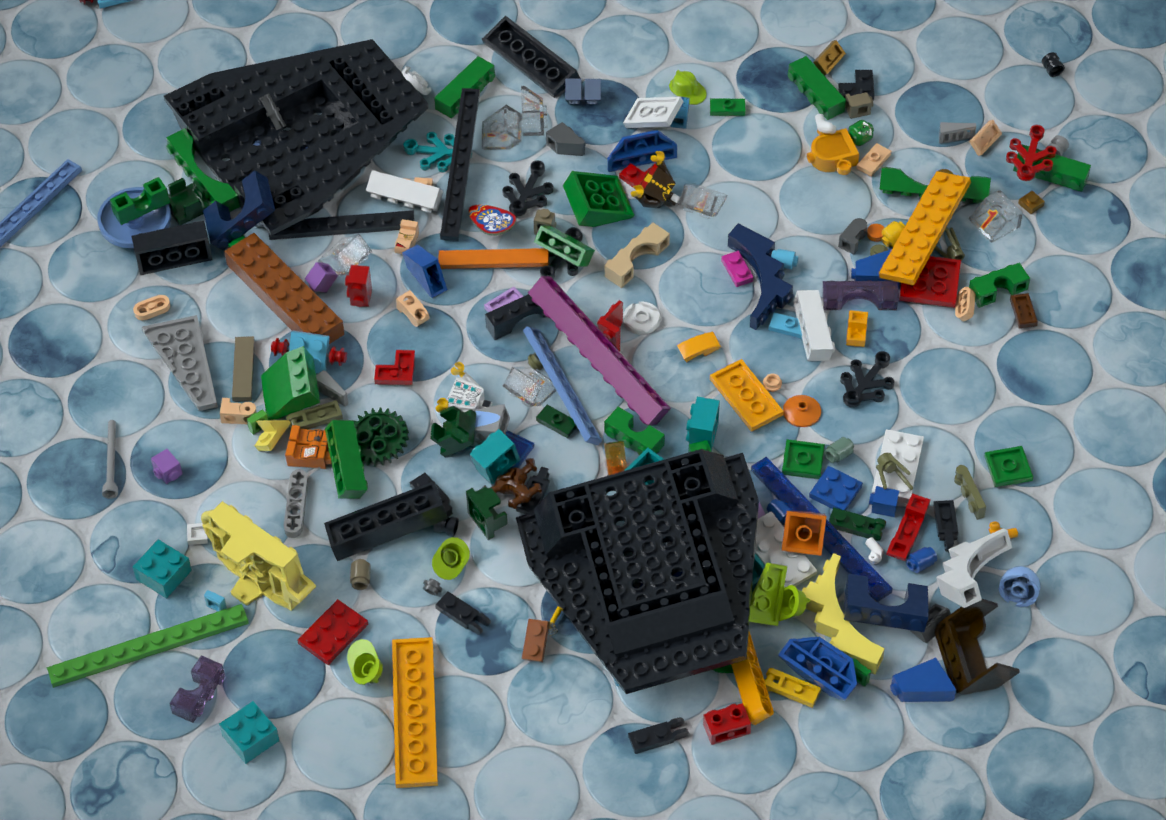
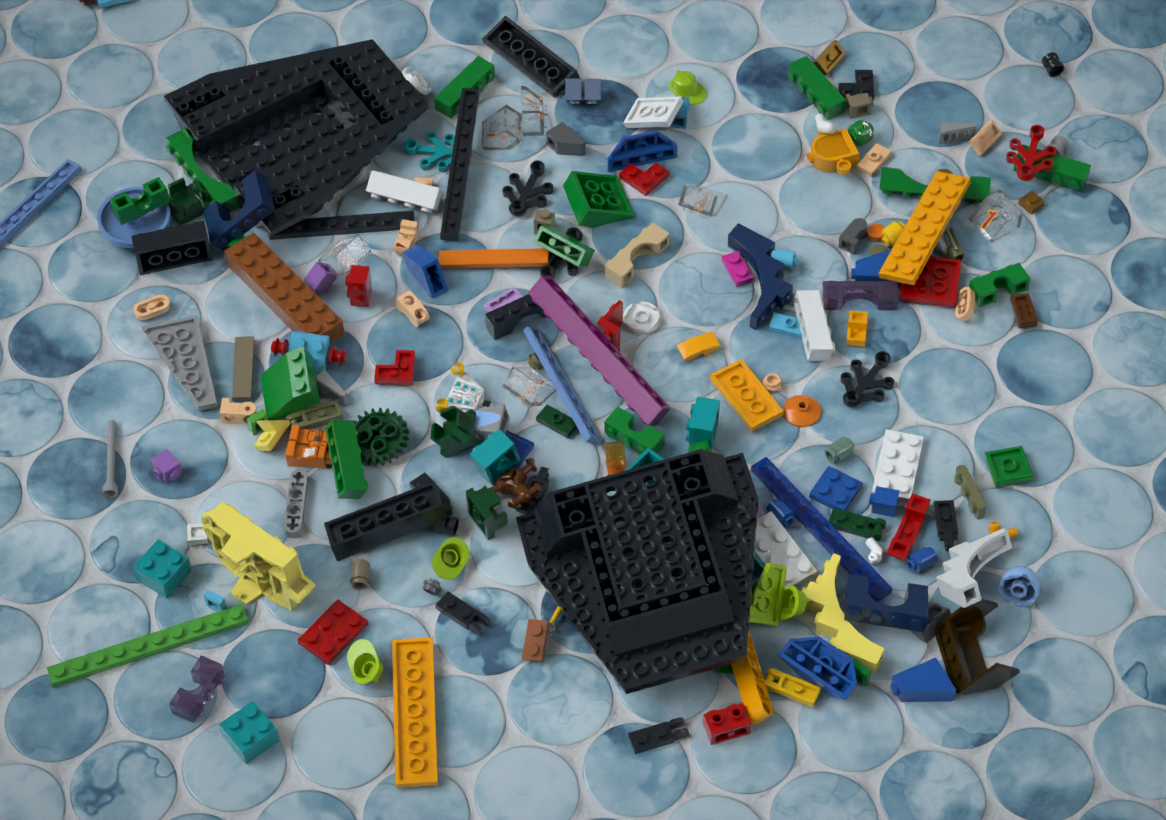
dark grey pin [259,93,286,130] -> none
shield [469,205,516,236] -> none
dark brown torso [631,151,680,208] -> none
green plate [710,98,745,116] -> none
green tile [782,439,825,479] -> none
orange slope [782,511,827,556] -> none
olive plant [876,453,913,490] -> none

